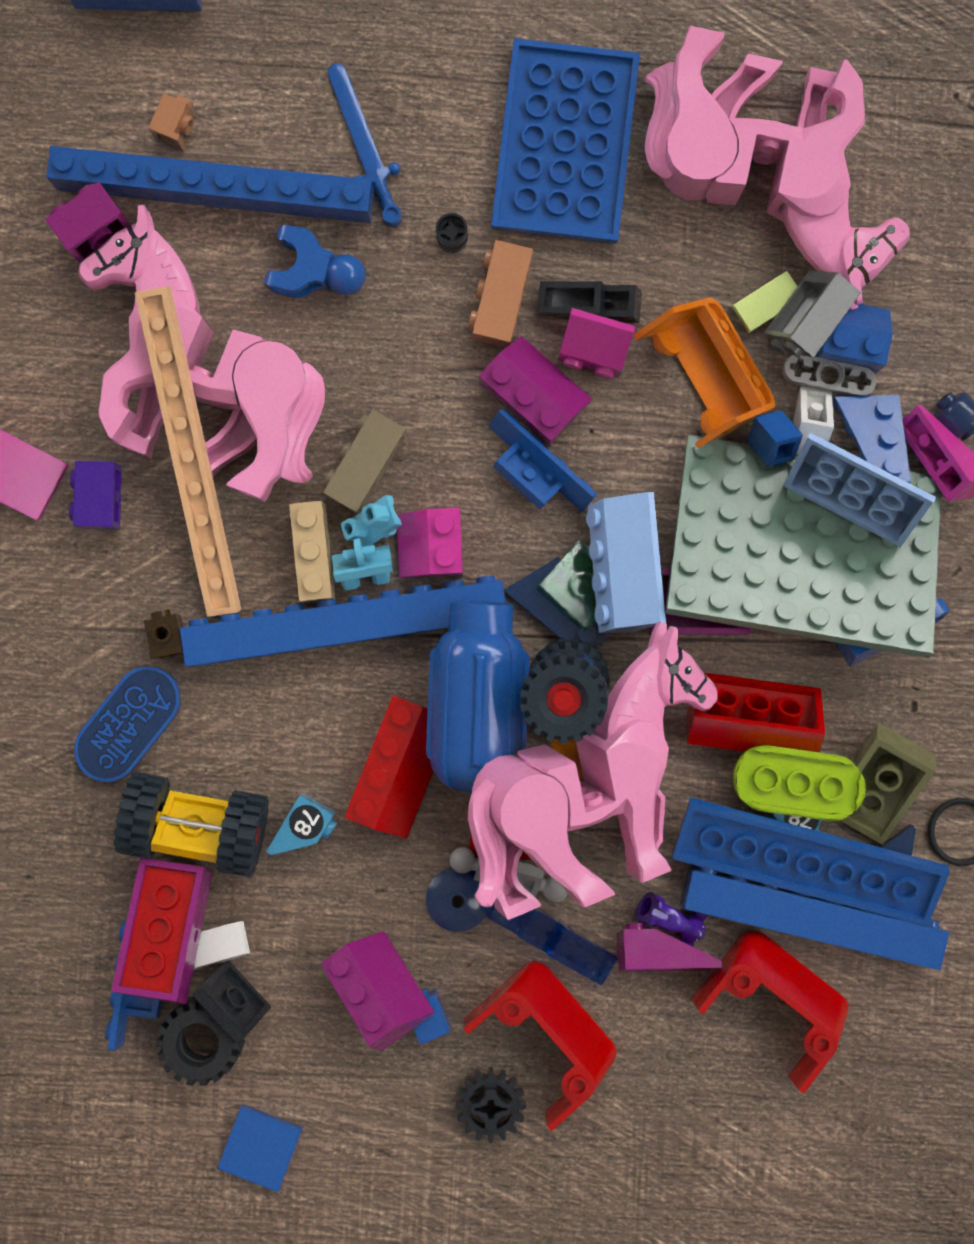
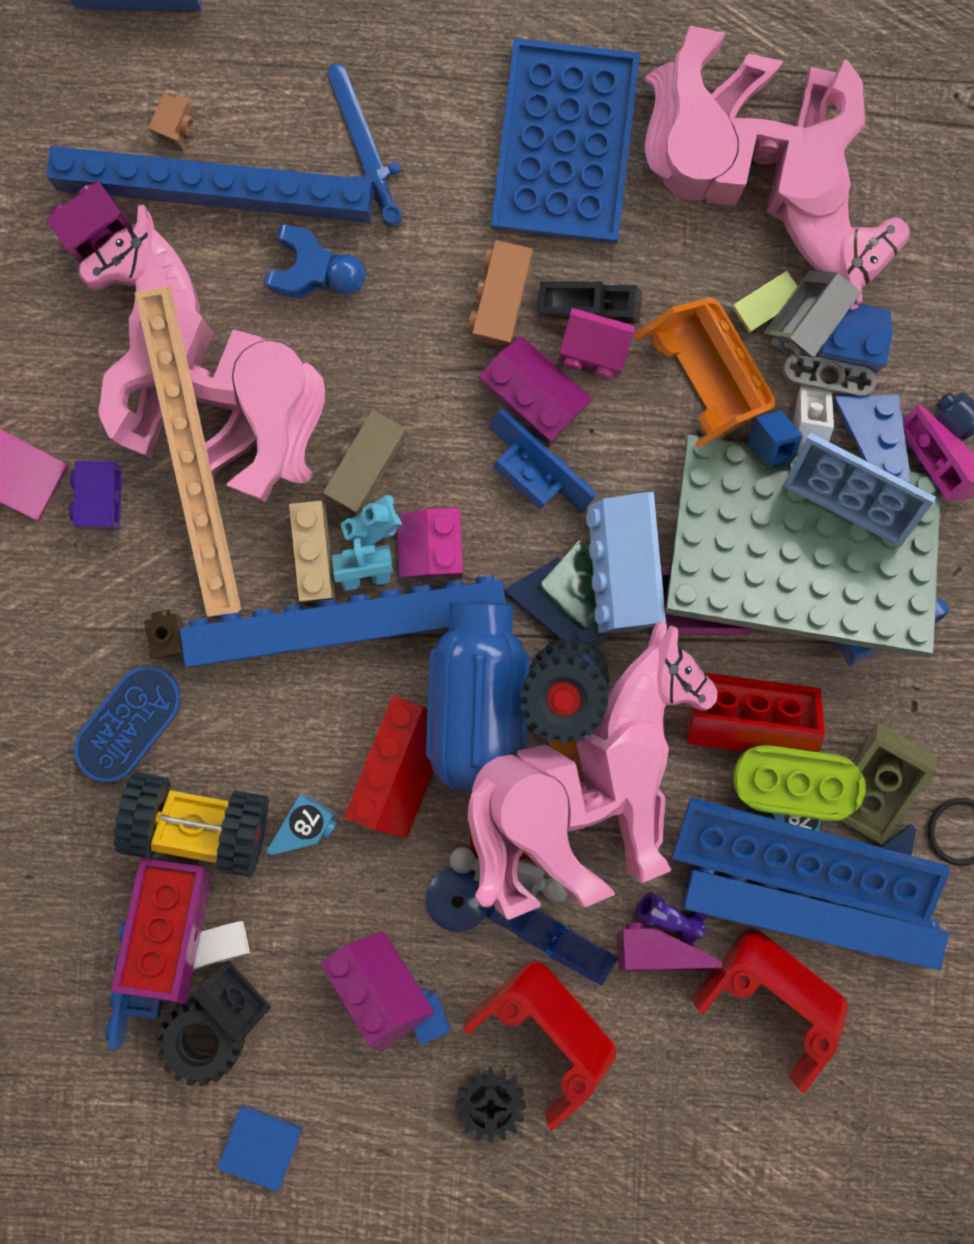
black wheel [436,213,468,253] -> none

